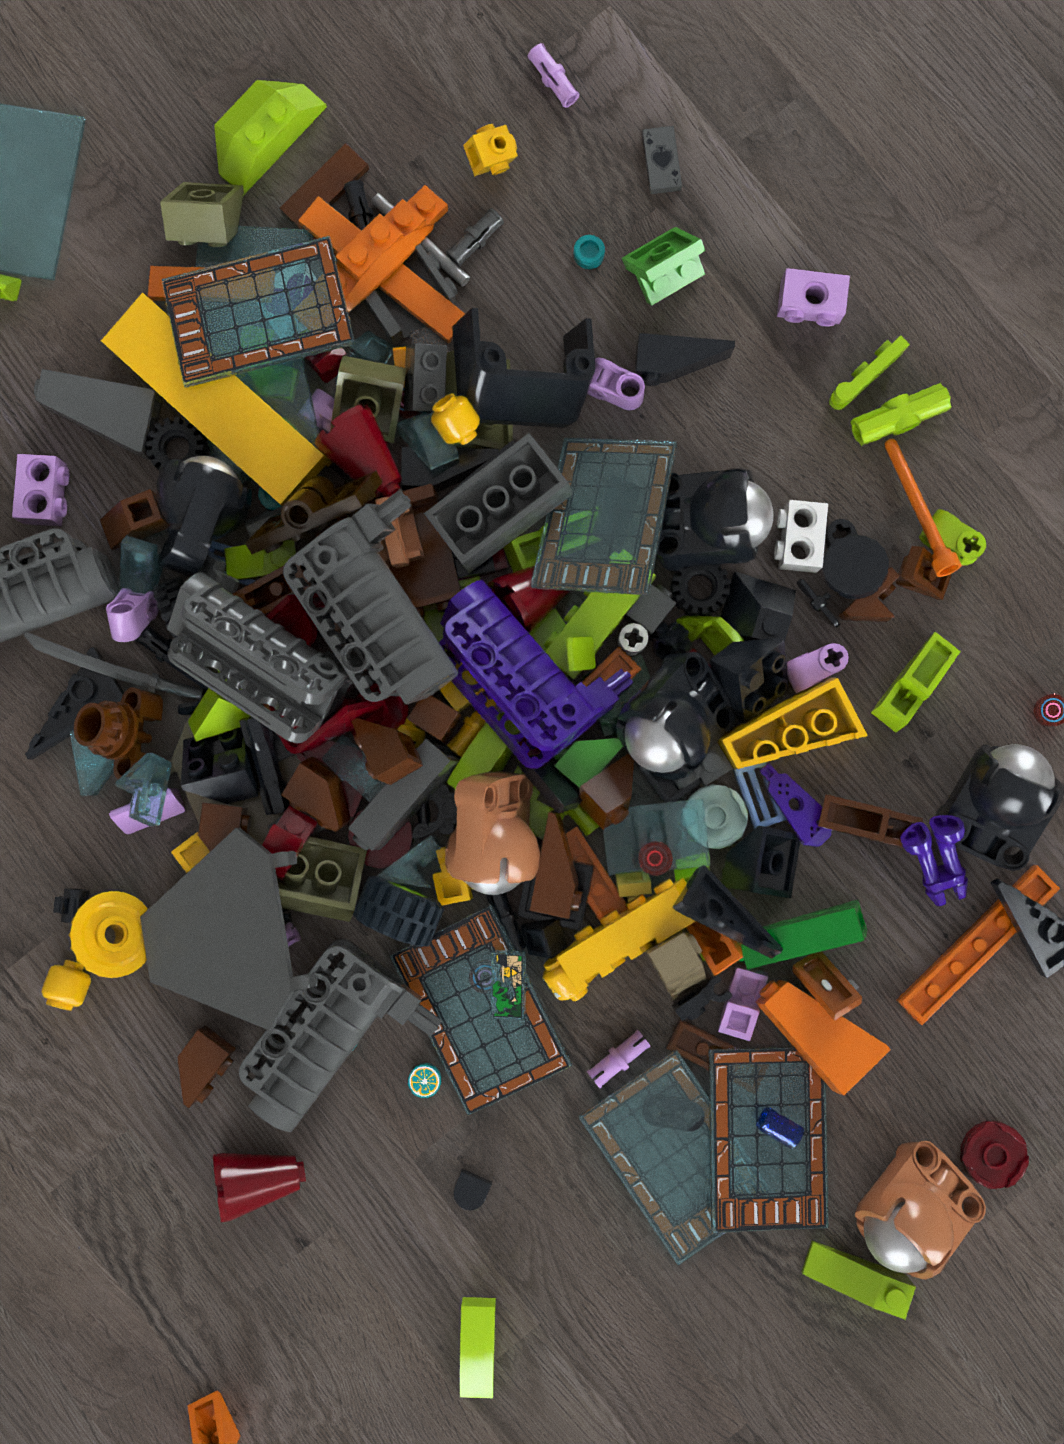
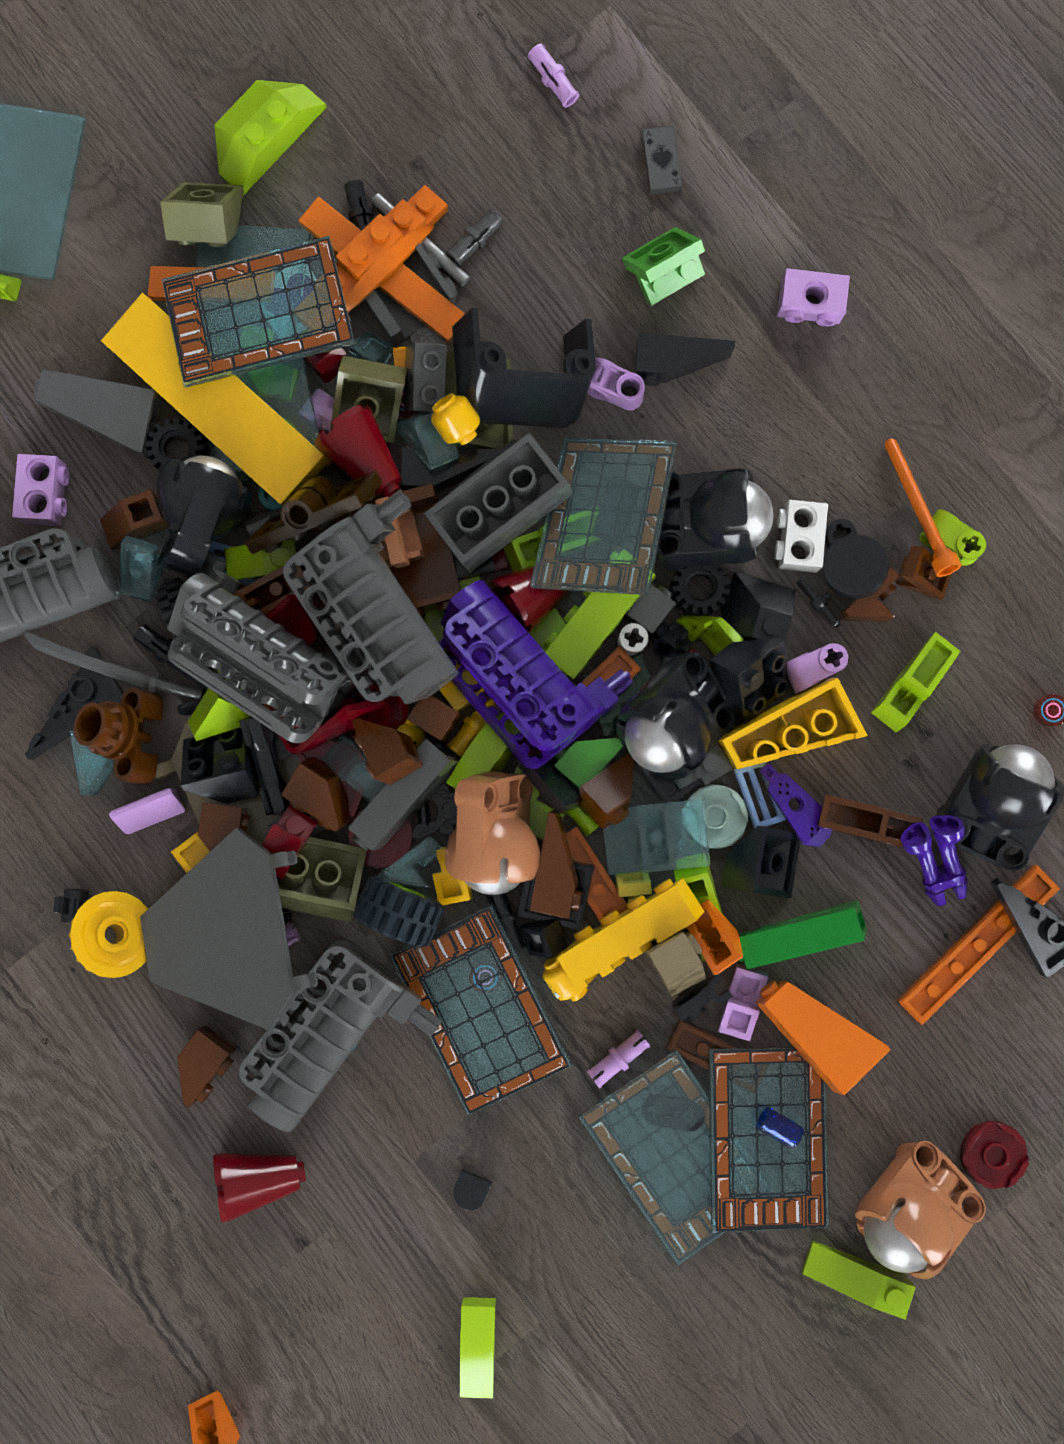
yellow head [41,960,91,1011] -> none
lavender piece [106,588,159,642] -> none
clear light blue slope [115,753,172,826] -> none
reddish brown tile [279,143,369,234] -> none
teal tile [408,1063,442,1098] -> none
yellow brick [463,124,518,176] -> none
tile [491,950,526,1020] -> none
lime slope [566,636,596,671] -> none
teal tile [573,235,605,269] -> none
clear red tile [638,841,673,876] -> none
black wing [673,865,783,959] -> none
dark orange piece [792,951,862,1021] -> none
lime plate [829,336,910,410] -> none
lime piece [851,383,951,446] -> none

